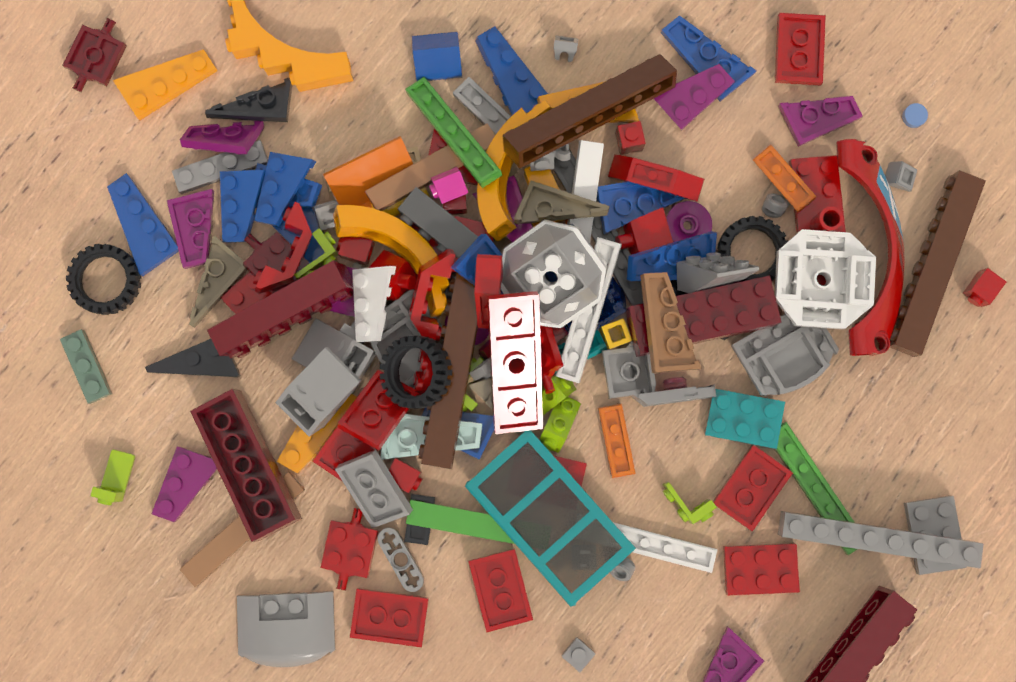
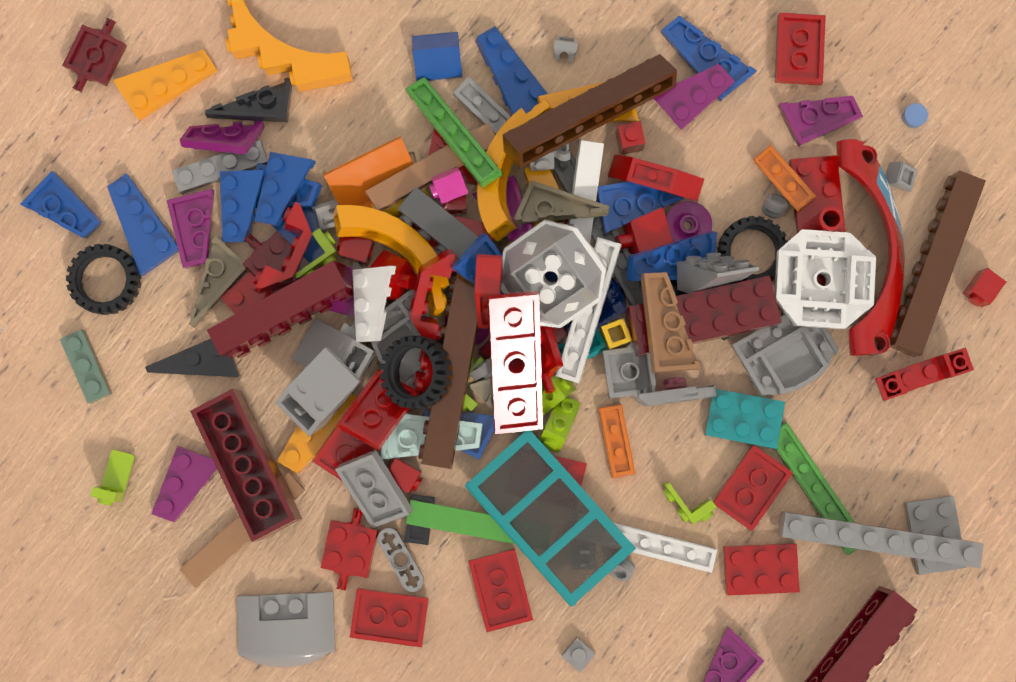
none -> blue wing [20,171,103,238]
none -> red slope [875,347,974,401]

